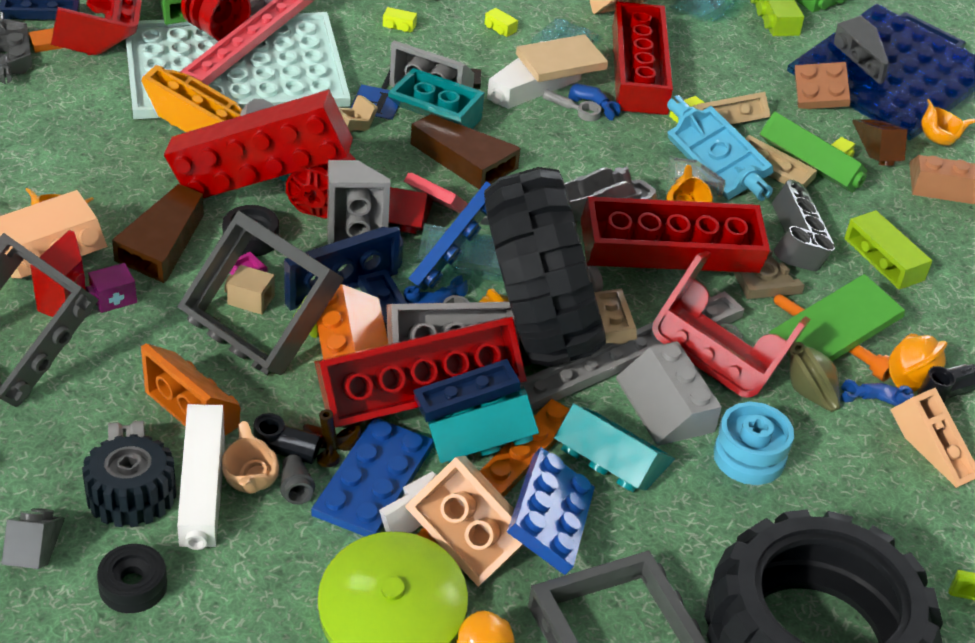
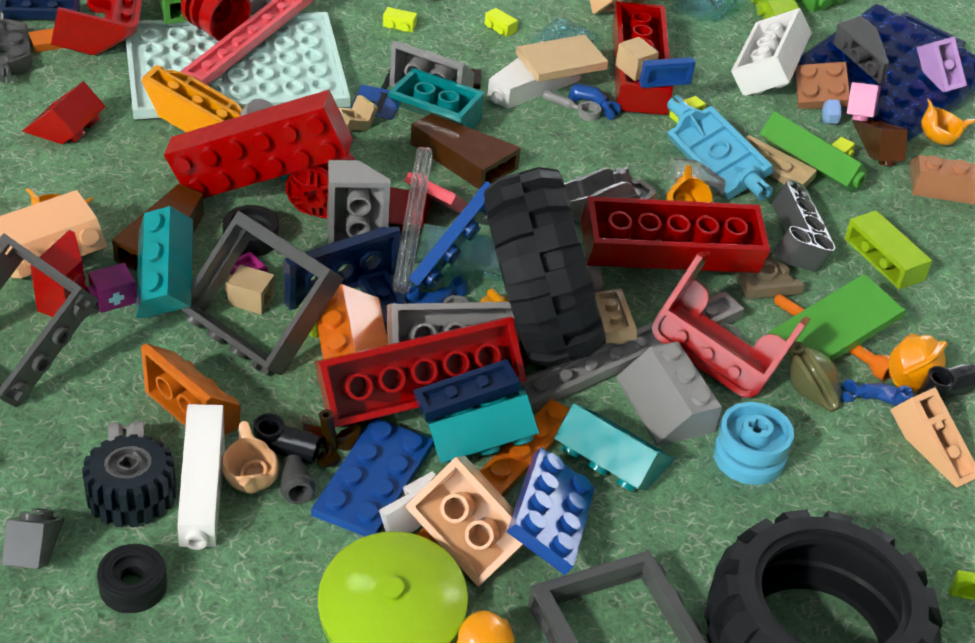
tan plate [693,92,771,125] -> none
none -> red slope [22,81,106,144]
none -> teal slope [136,206,193,318]
none -> clear axle [393,147,432,294]
none -> tan brick [615,37,659,81]
none -> blue tile [639,57,696,88]
none -> white brick [731,8,812,96]
none -> light blue tile [822,99,841,125]
none -> bright pink slope [847,82,881,121]
none -> lavender slope [916,36,967,92]

